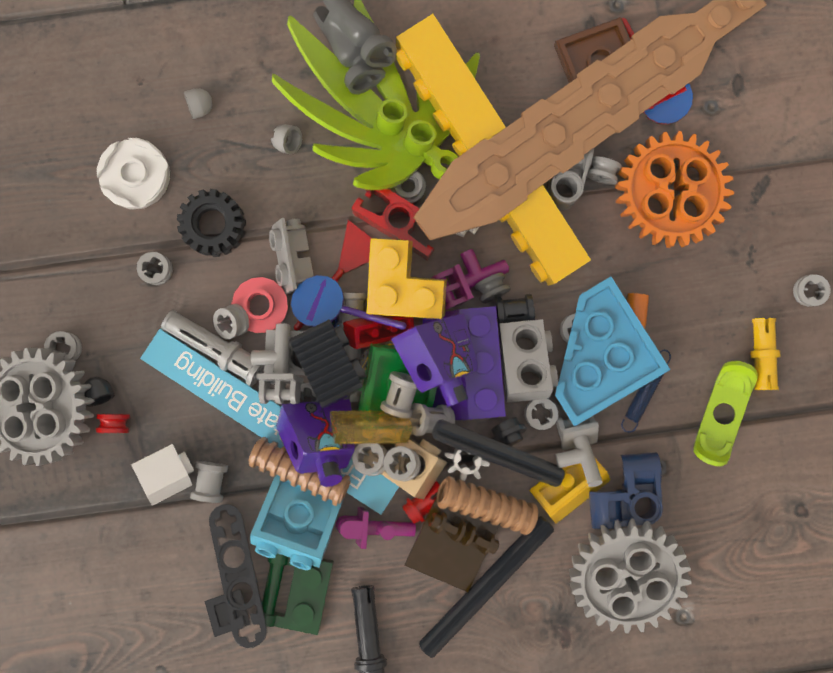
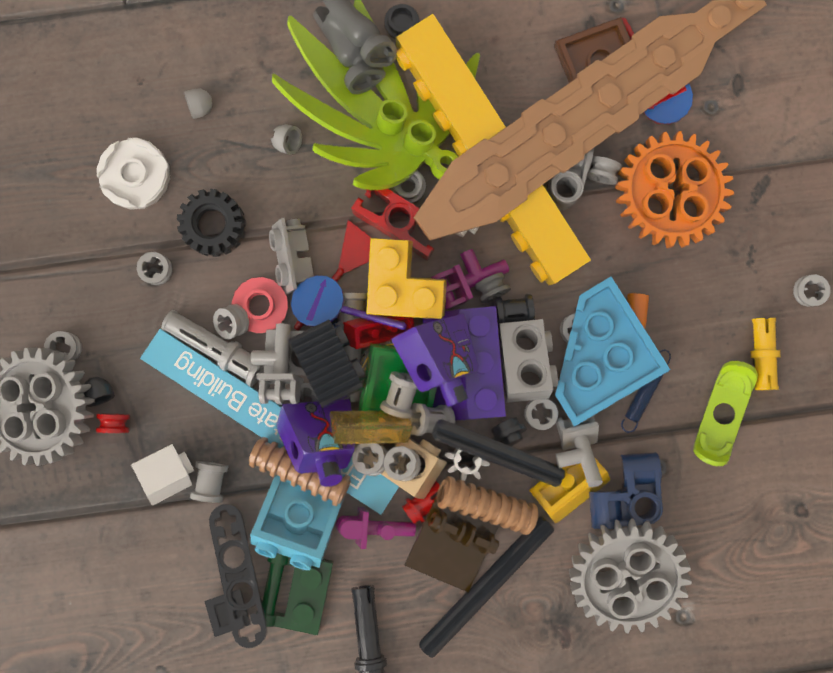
none -> black plate [384,4,419,39]

